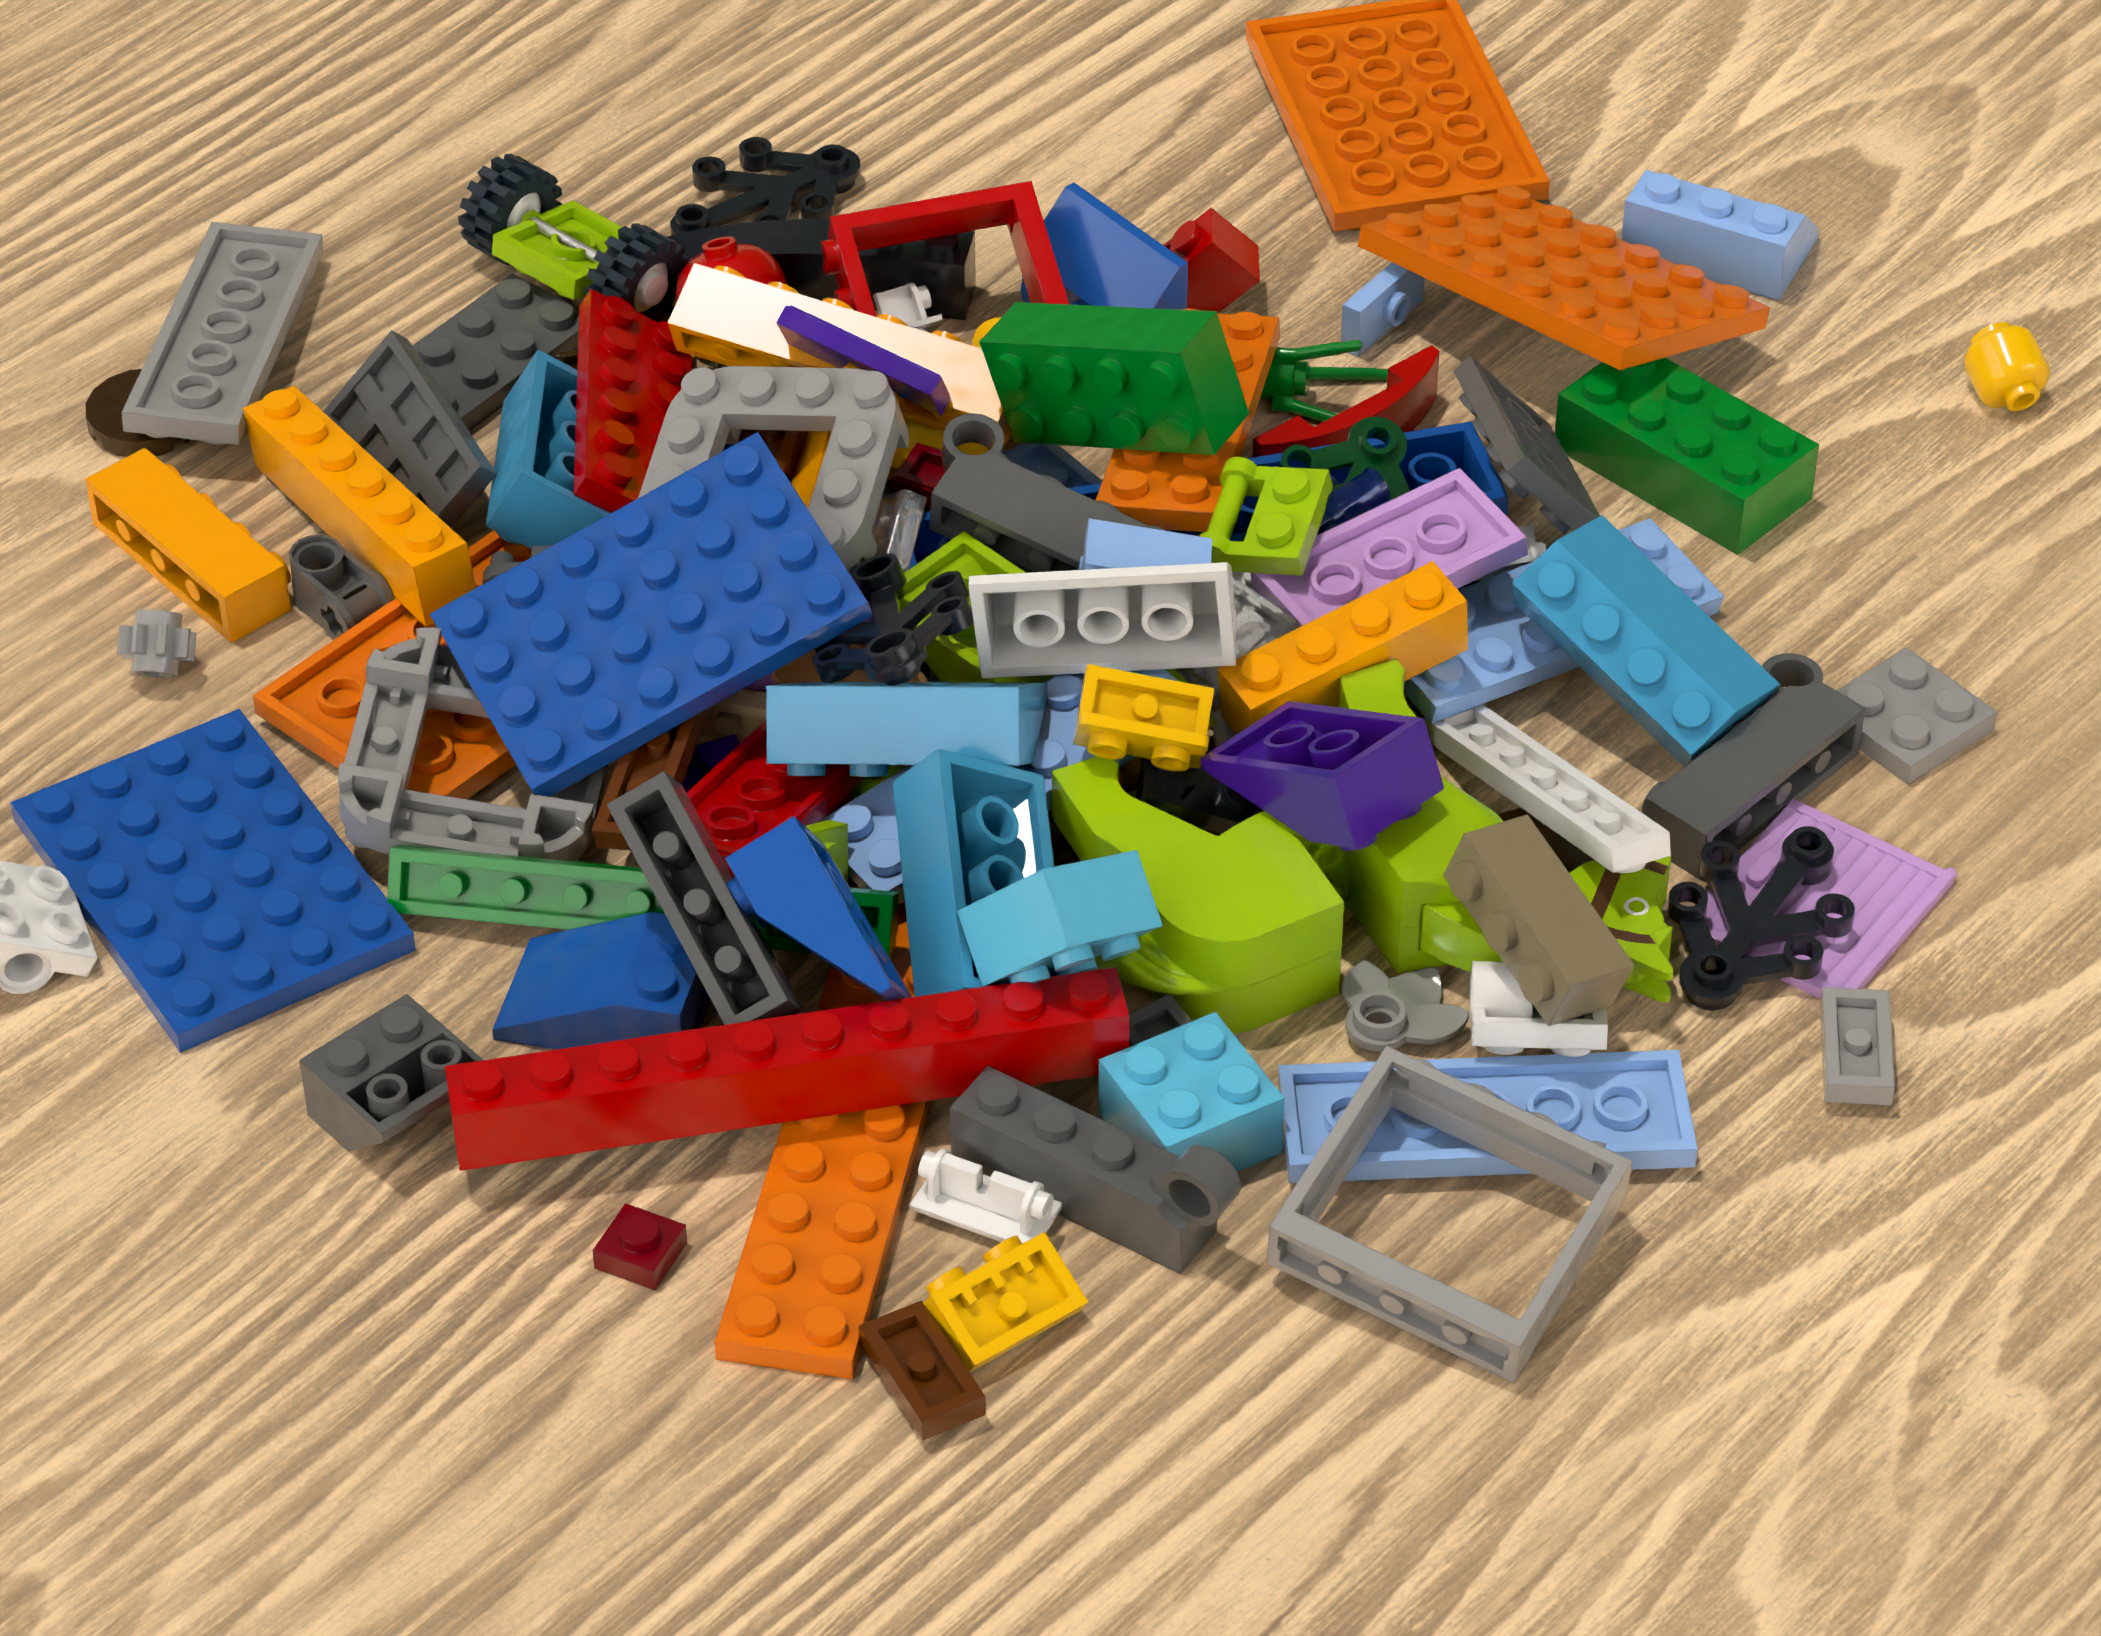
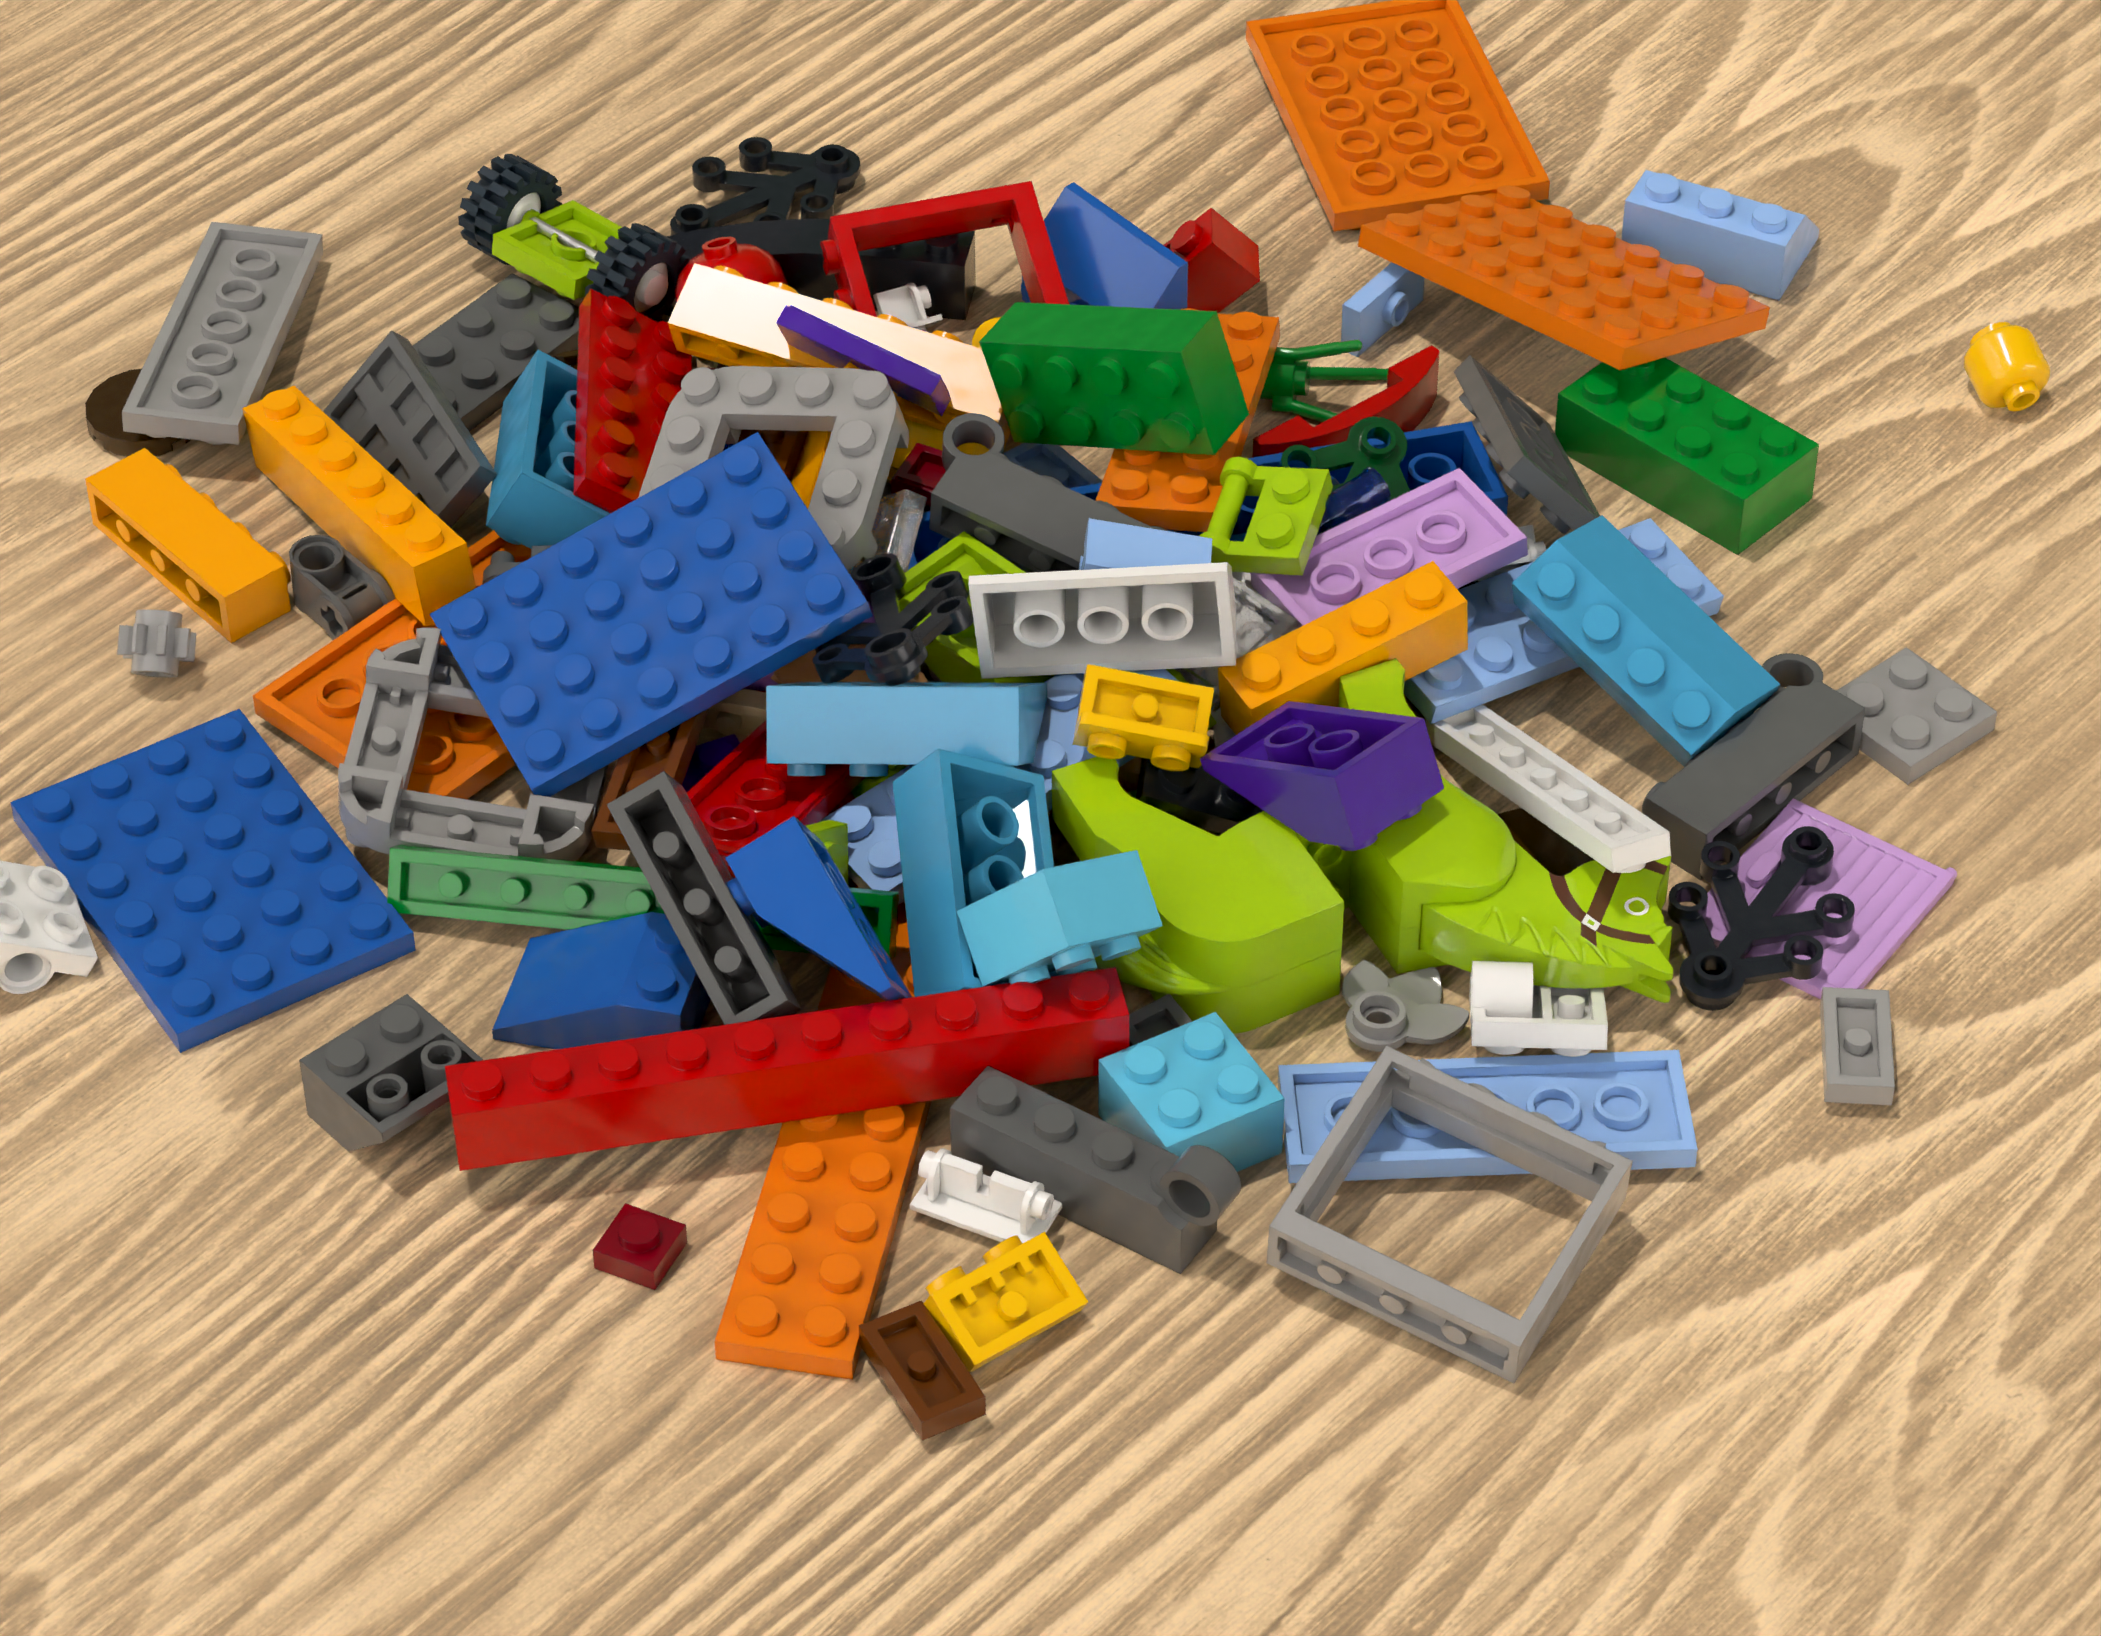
dark tan brick [1443,814,1634,1027] -> none

